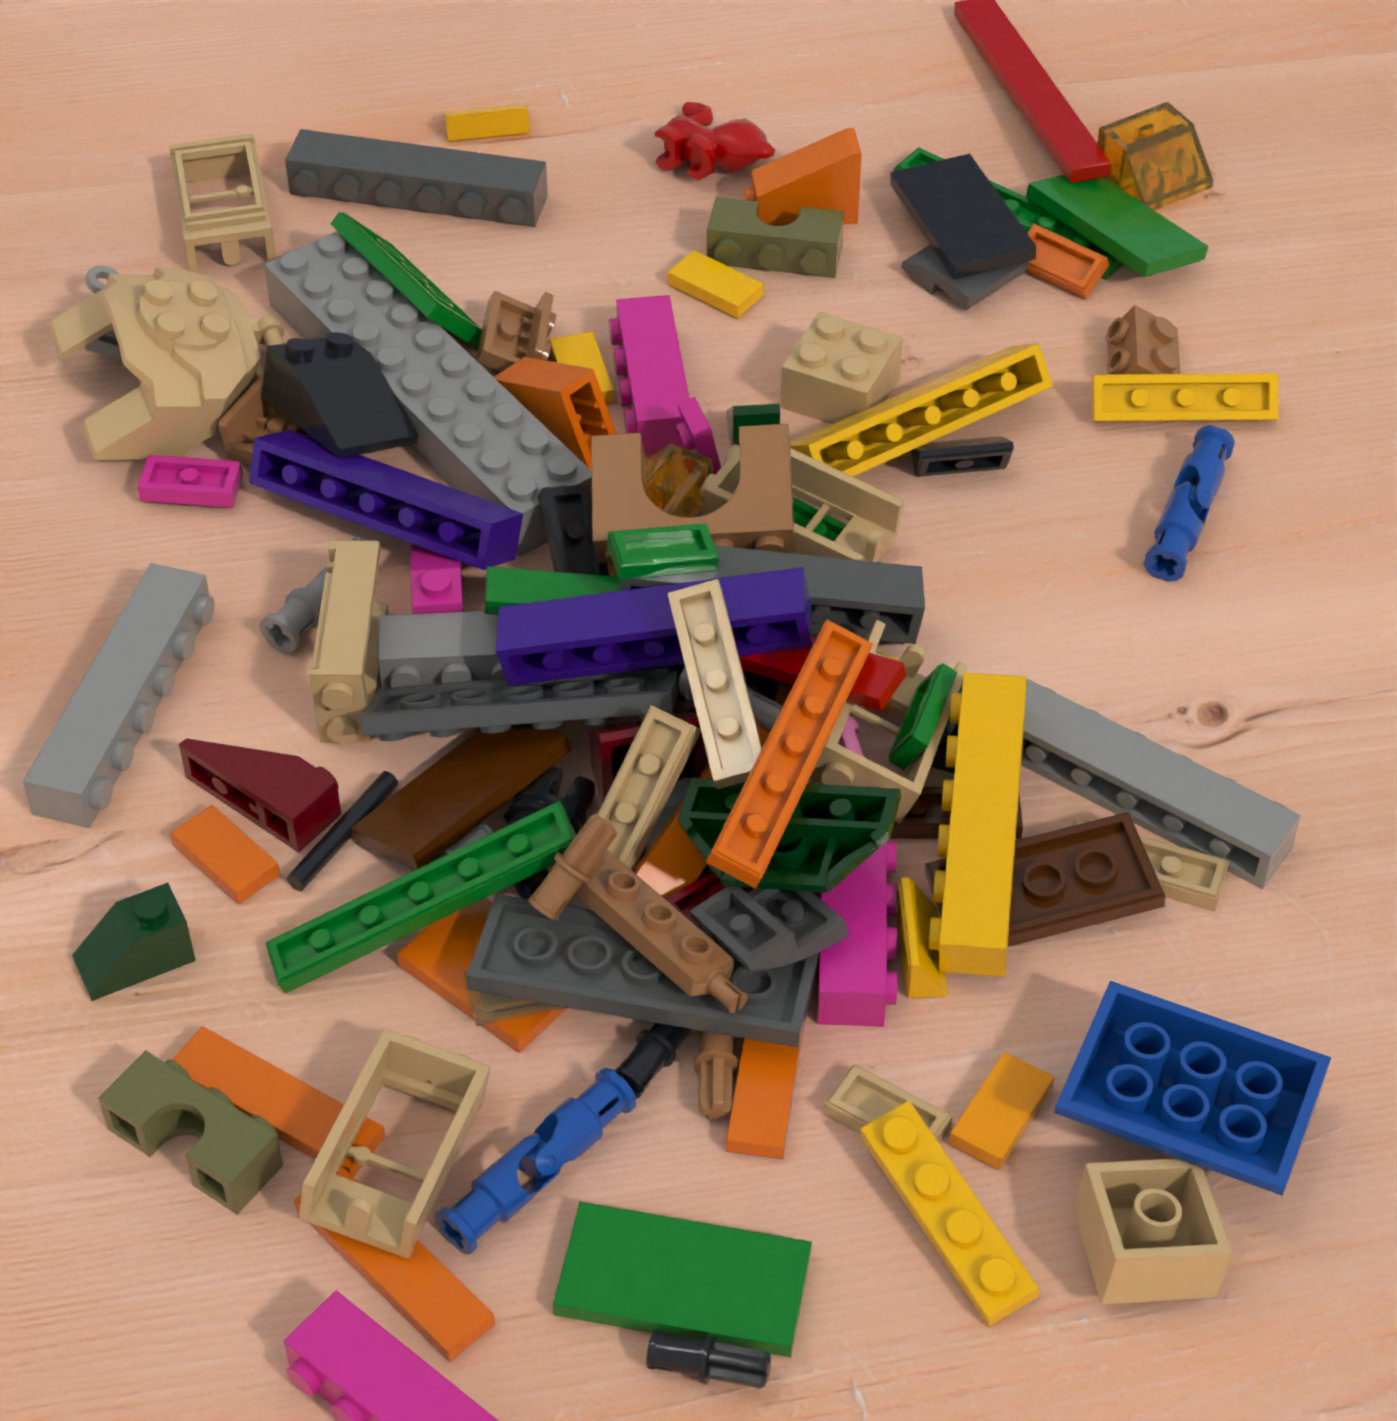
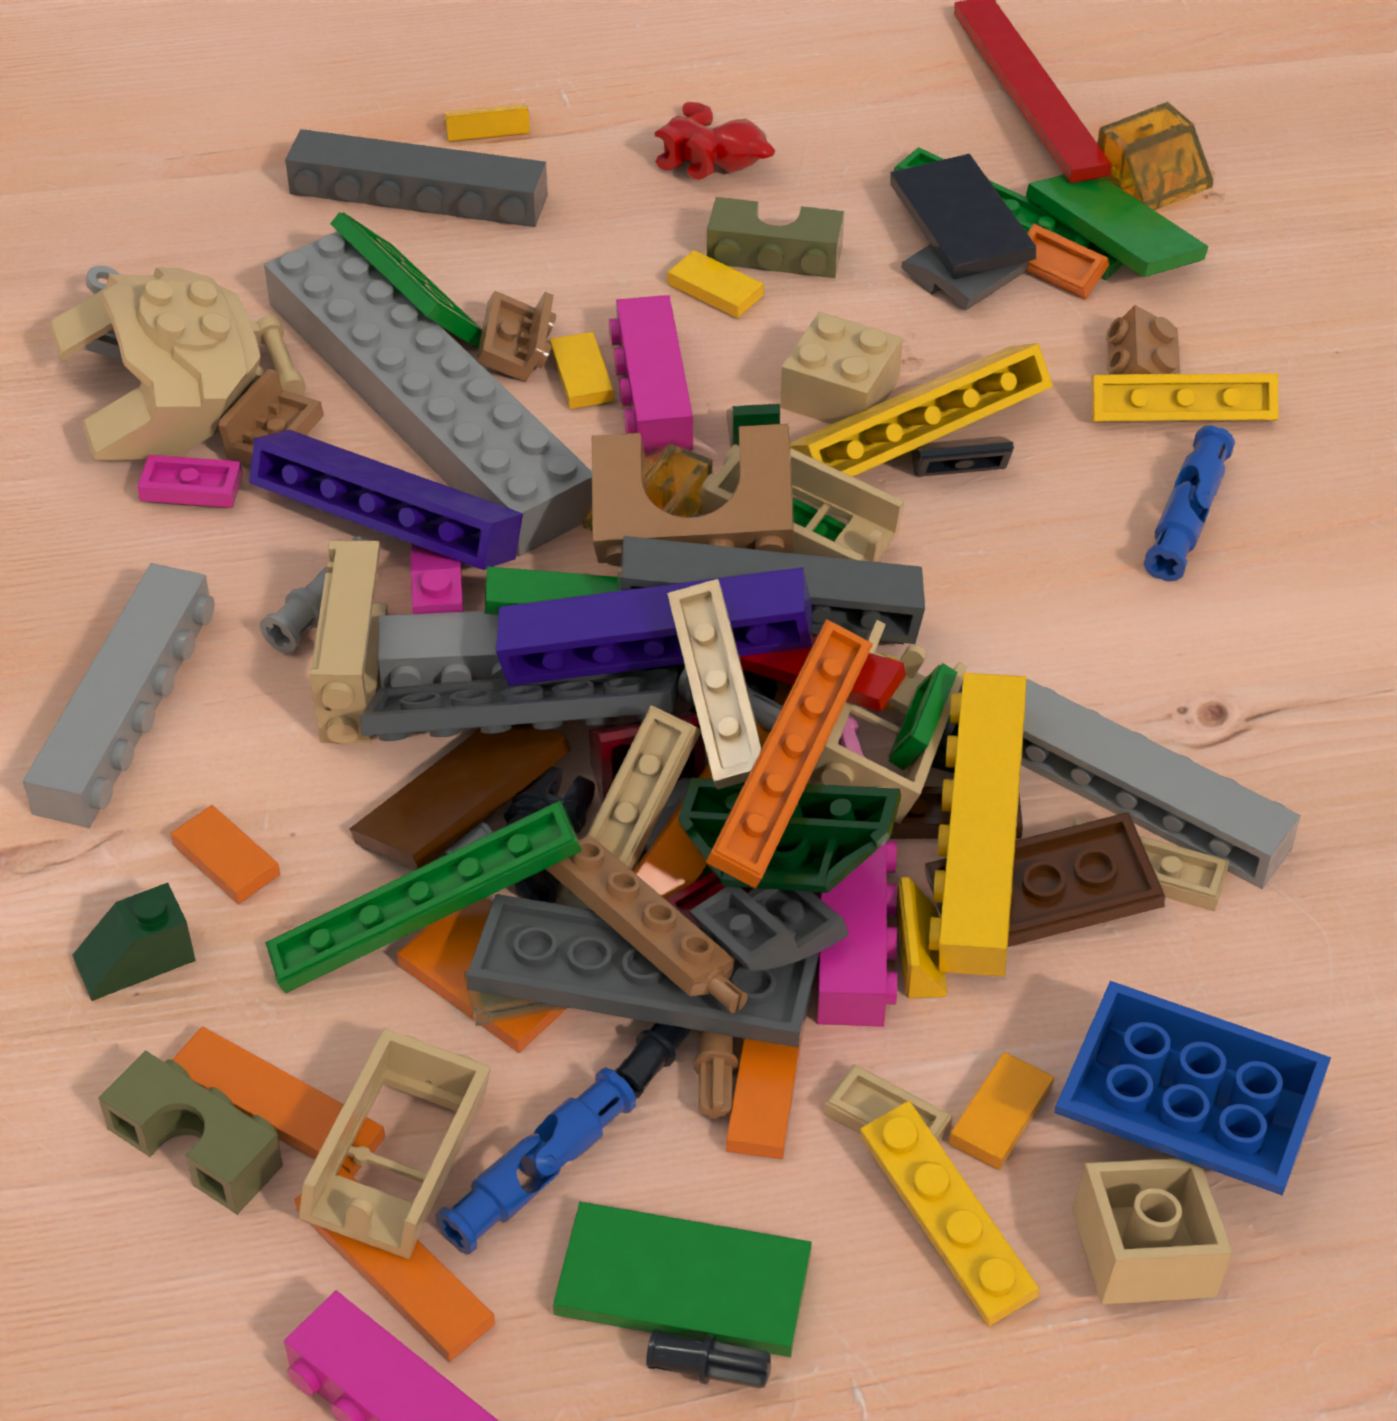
tan door [169,134,276,274] -> none
dark red slope [179,738,342,853] -> none
black slope [261,332,418,458] -> none
black bar [286,771,398,891] -> none
orange slope [494,357,617,471] -> none
medium nougat axle [528,815,617,921] -> none
black plate [537,485,610,576] -> none
green tile [607,523,719,580] -> none
dark pink plate [675,397,721,484] -> none
orange slope [744,128,862,226] -> none

